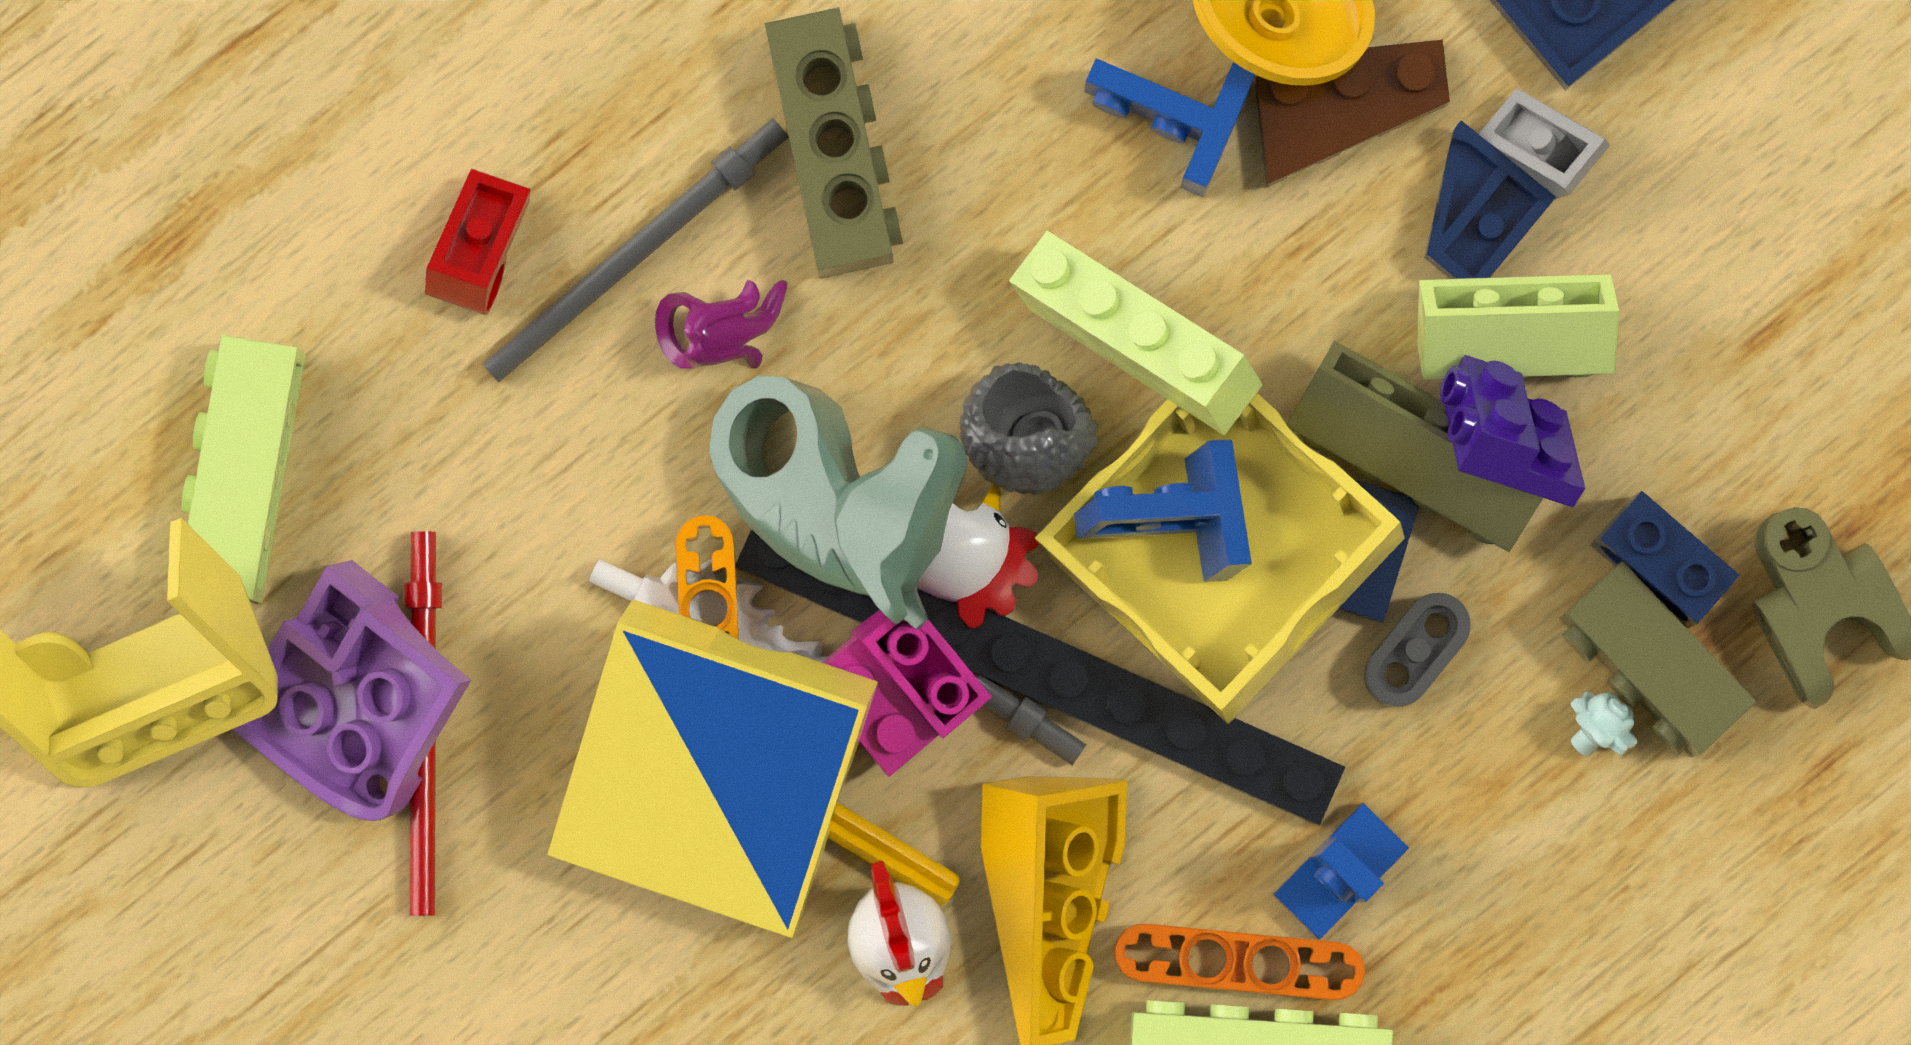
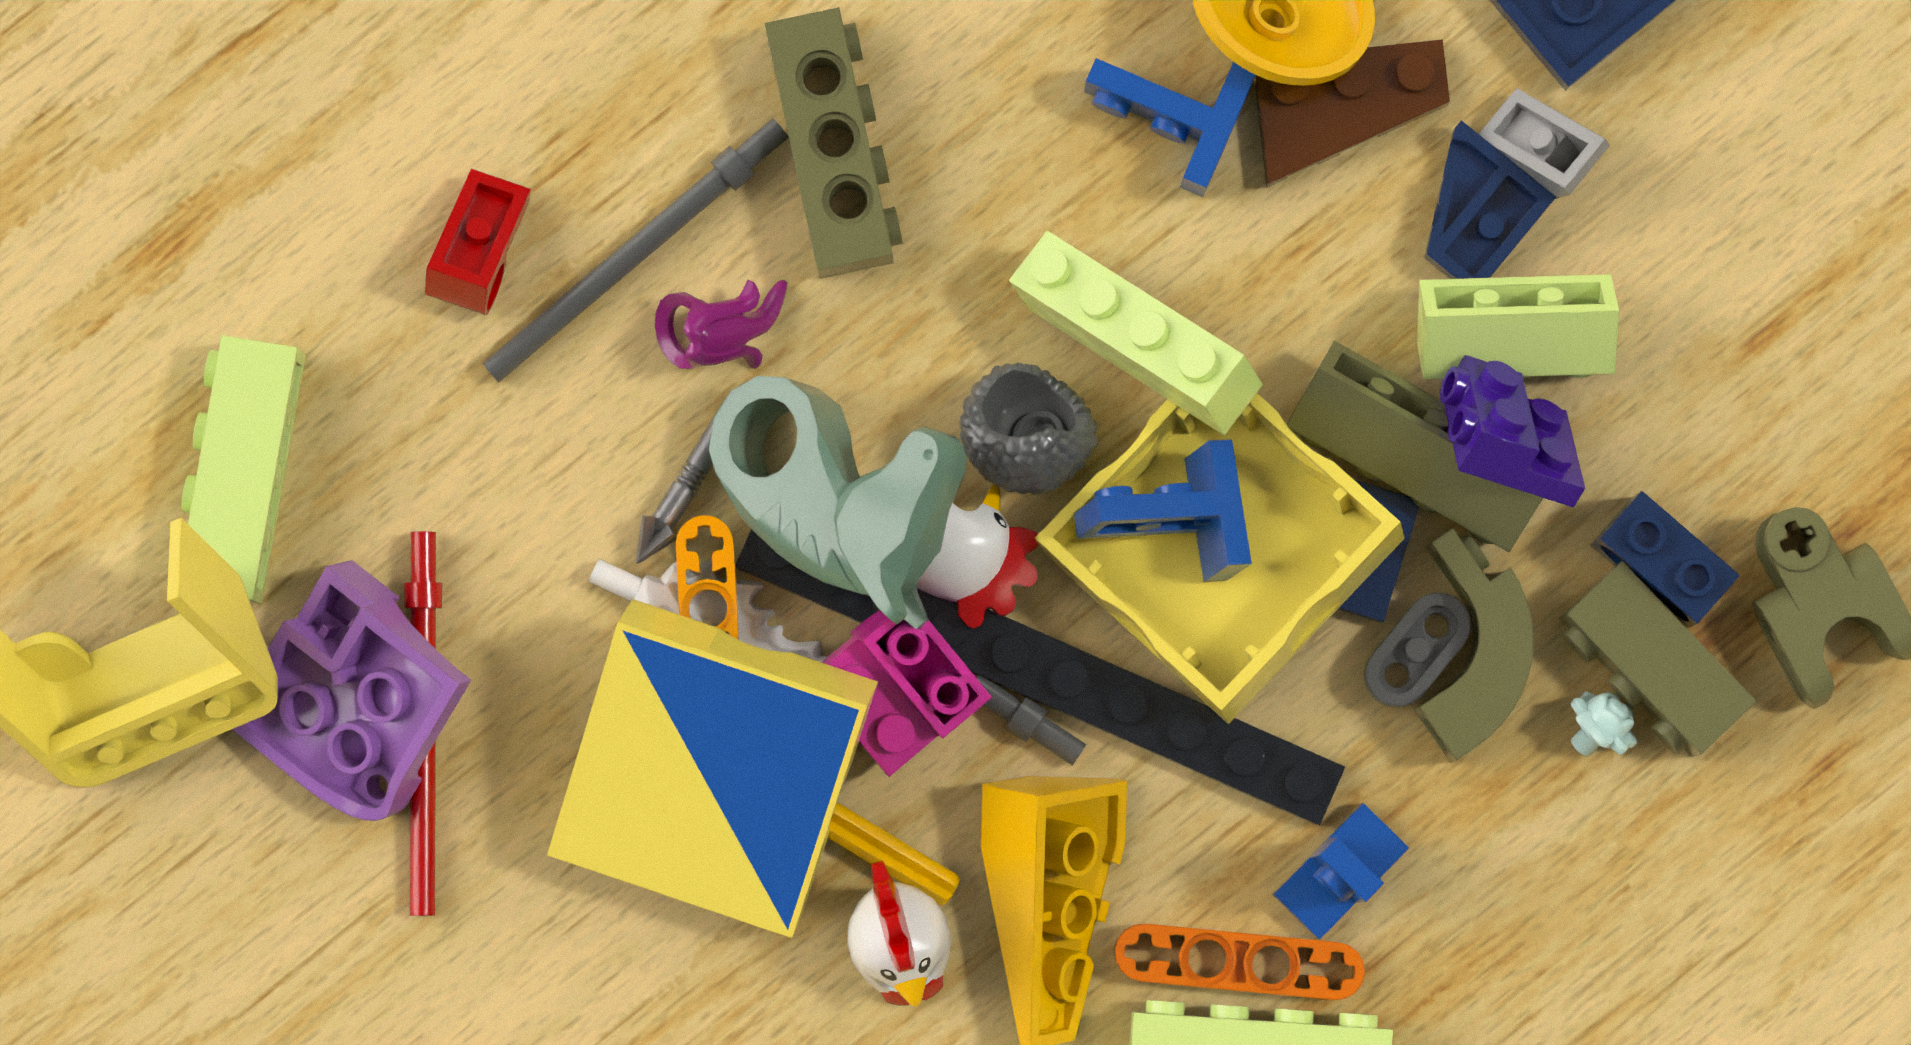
none -> flat silver piece [636,397,727,564]
none -> olive arch [1414,529,1533,763]

